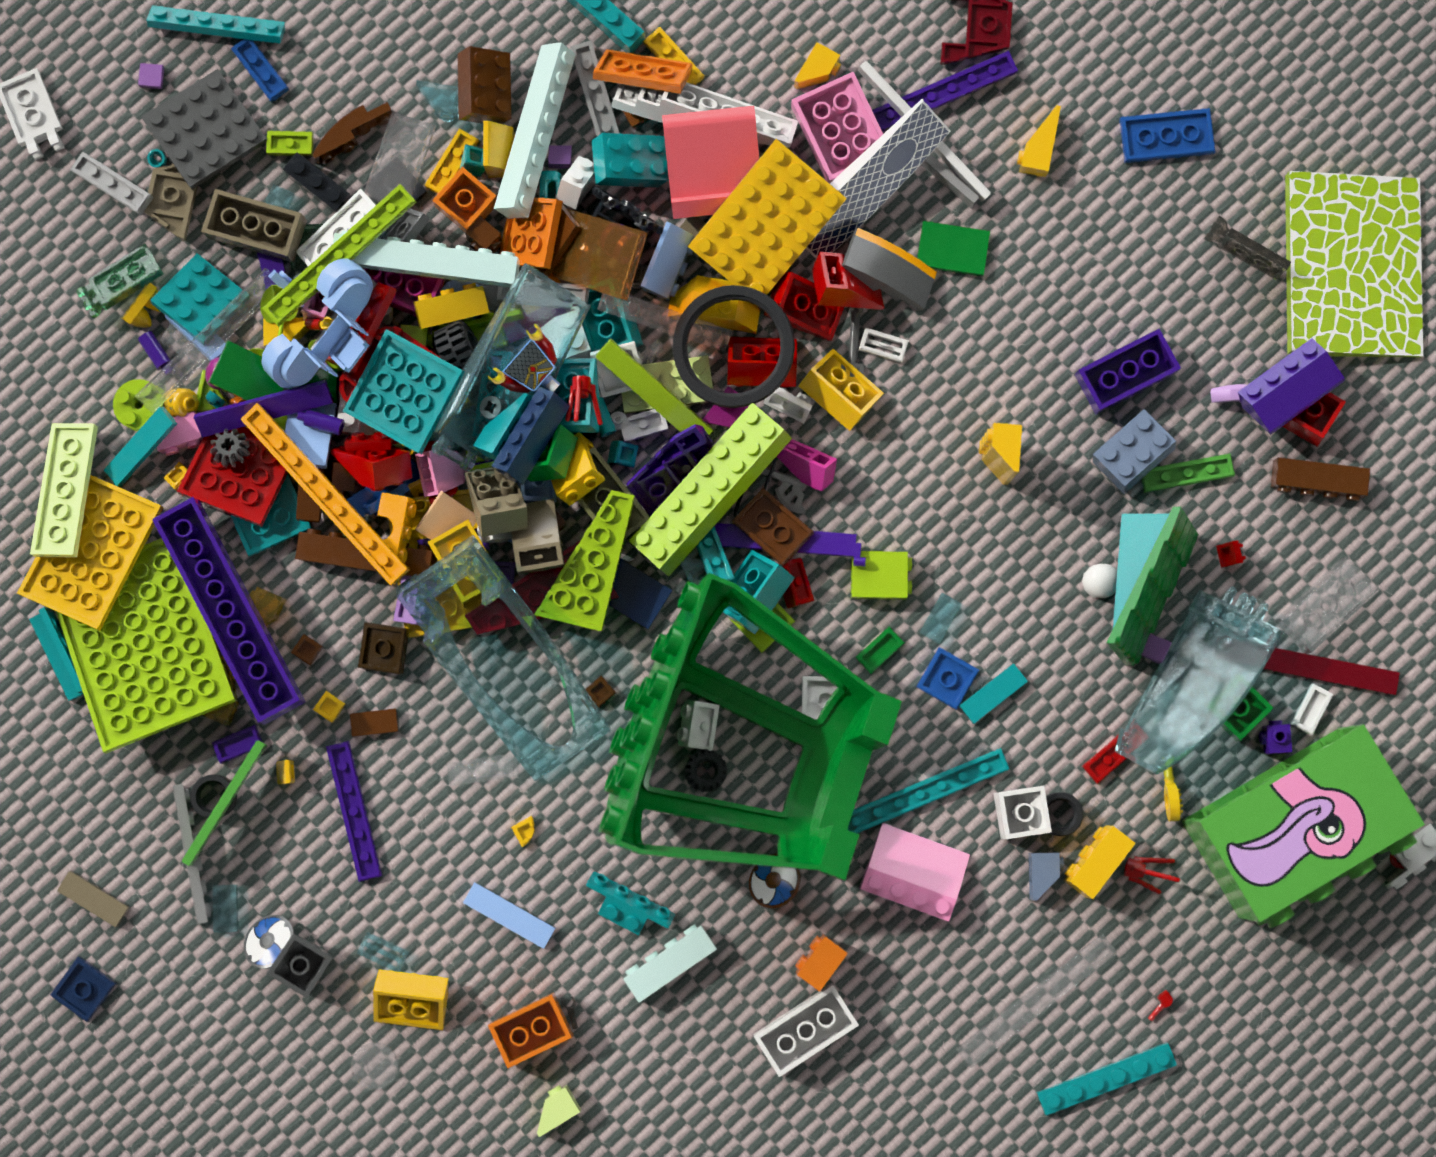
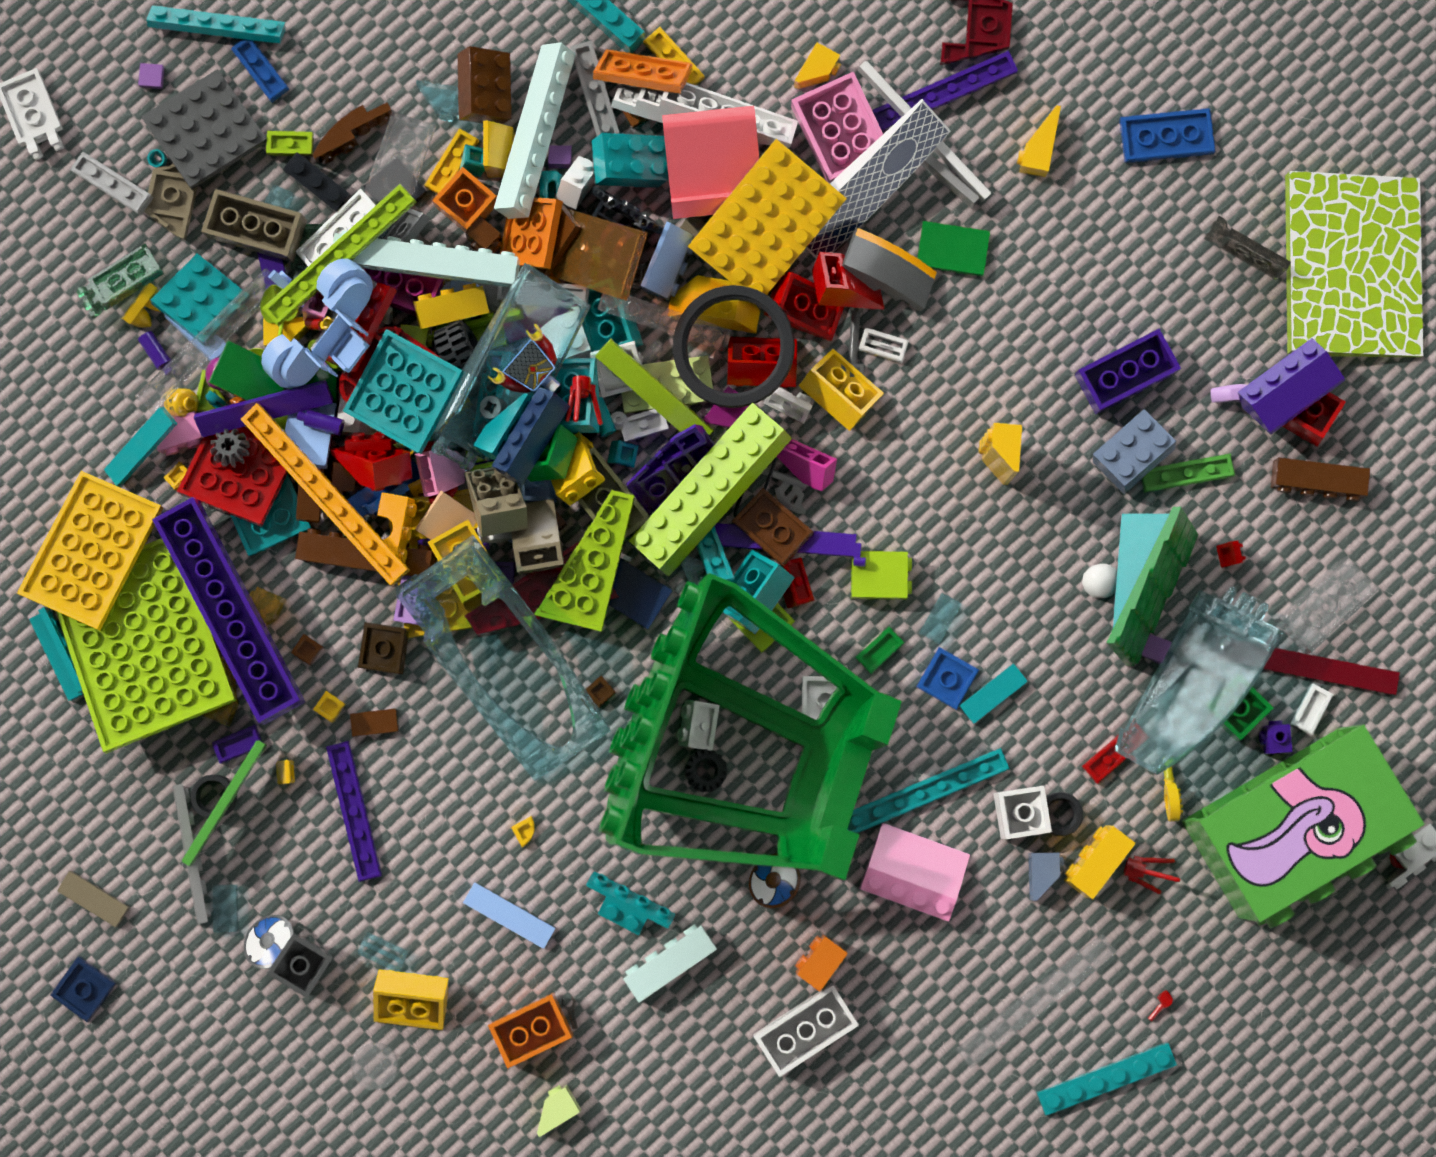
yellowish green plate [30,423,98,557] -> none
lime wheel [113,379,166,432] -> none
clear plate [447,753,520,786] -> none

